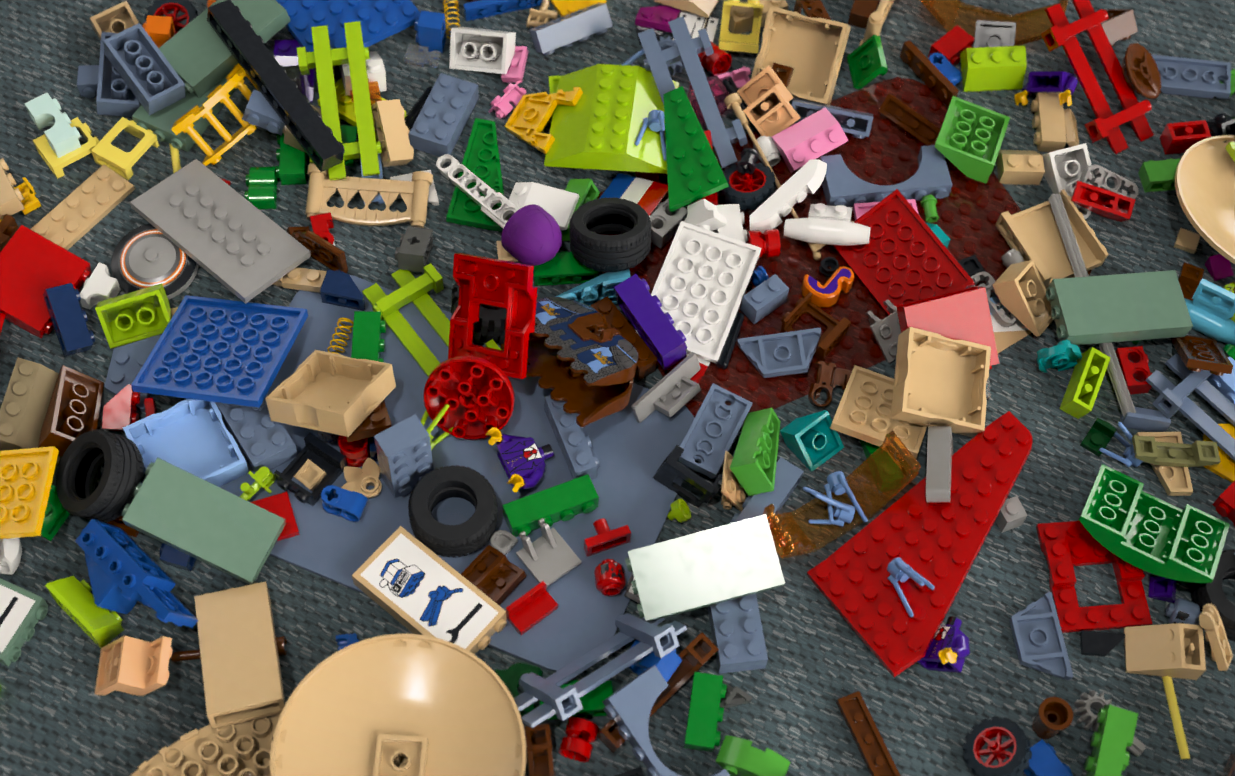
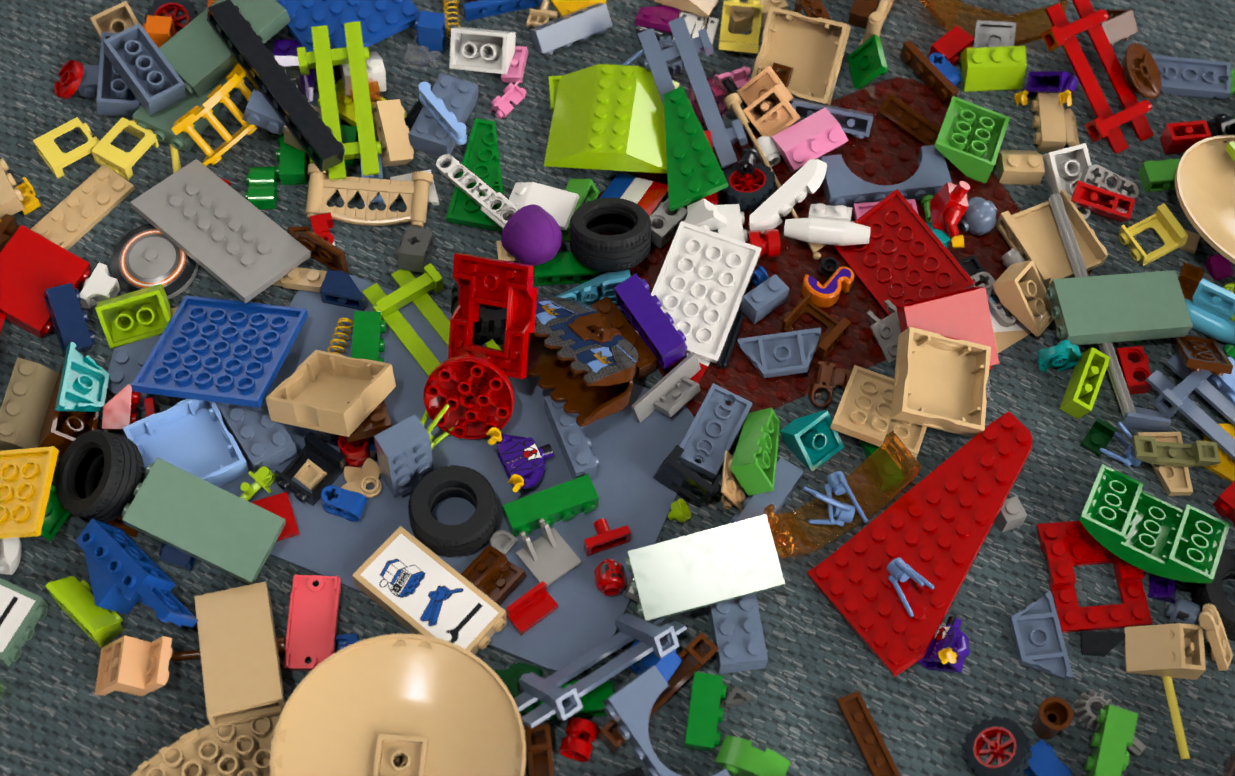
light aqua arch [24,93,81,158] -> none
yellow wing [504,87,583,154] -> none
medium blue plant [635,110,667,161] -> none
red wheel [698,41,732,75] -> none
light grey beam [926,426,953,503] -> none
none -> red tile [54,60,84,100]
none -> teal wing [55,342,110,412]
none -> coral piece [284,574,341,671]
none -> light blue plate [418,82,467,145]
none -> red torso [930,181,970,248]
none -> sand blue plant [958,197,997,236]
none -> light yellow window [1118,203,1188,266]

